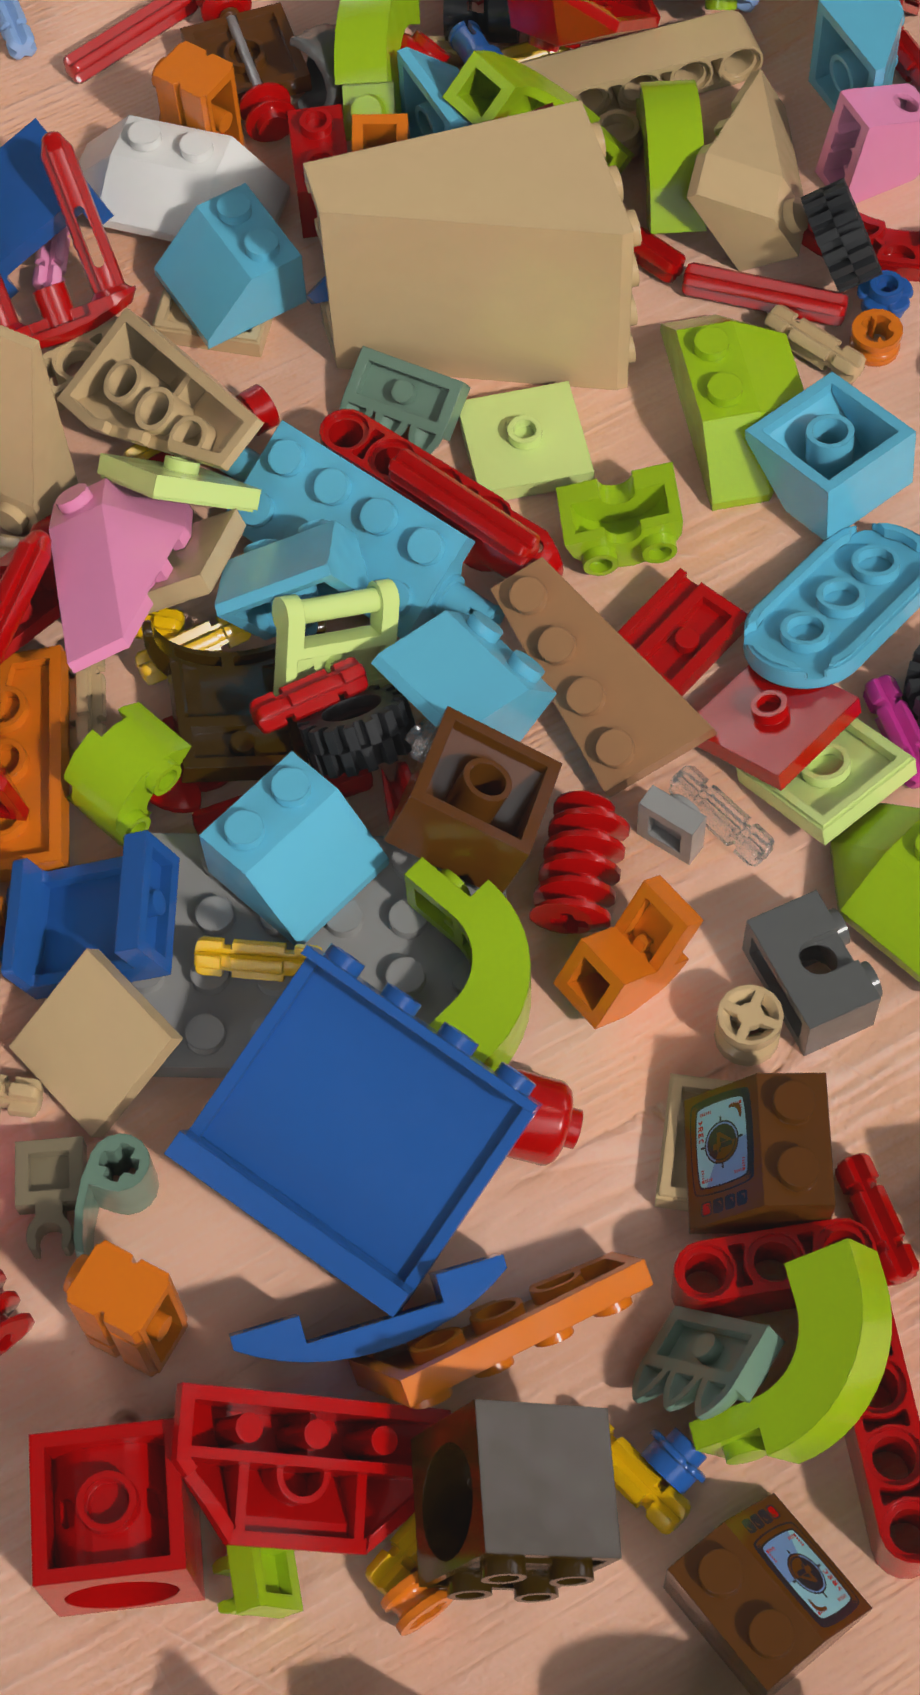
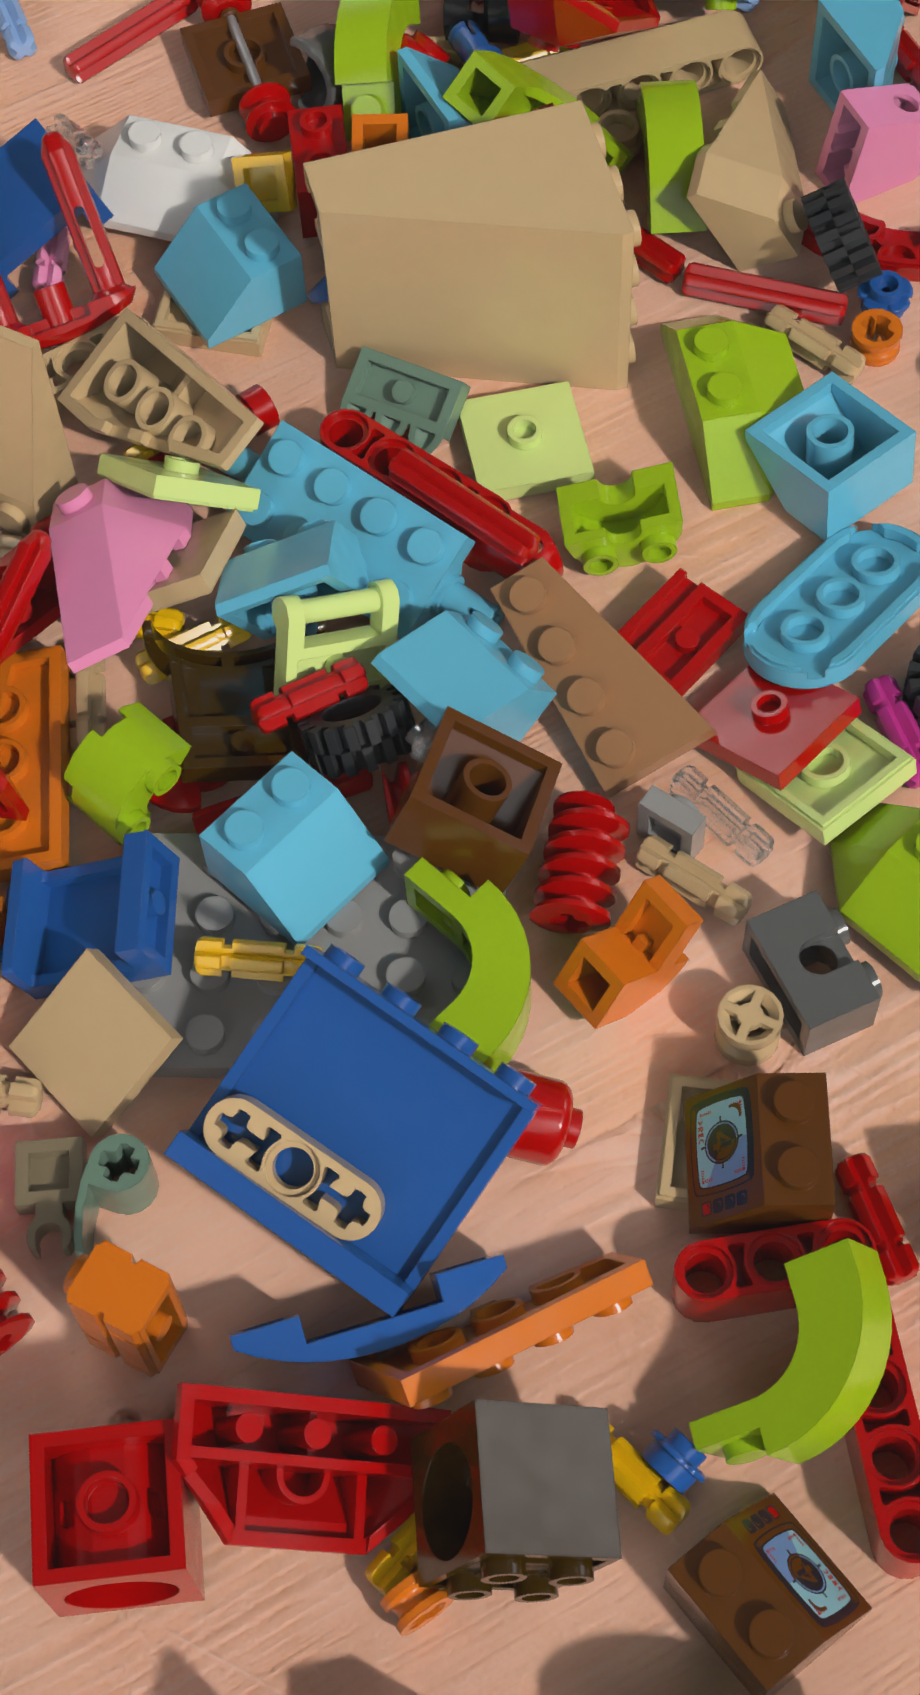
orange brick [151,41,245,147] -> none
lime tile [212,1545,304,1619] -> none
sand green plate [632,1305,785,1421] -> none
none -> clear axle [46,114,104,170]
none -> tan beam [203,1094,385,1241]
none -> yellow tile [231,151,298,213]
none -> tan axle [634,835,753,925]

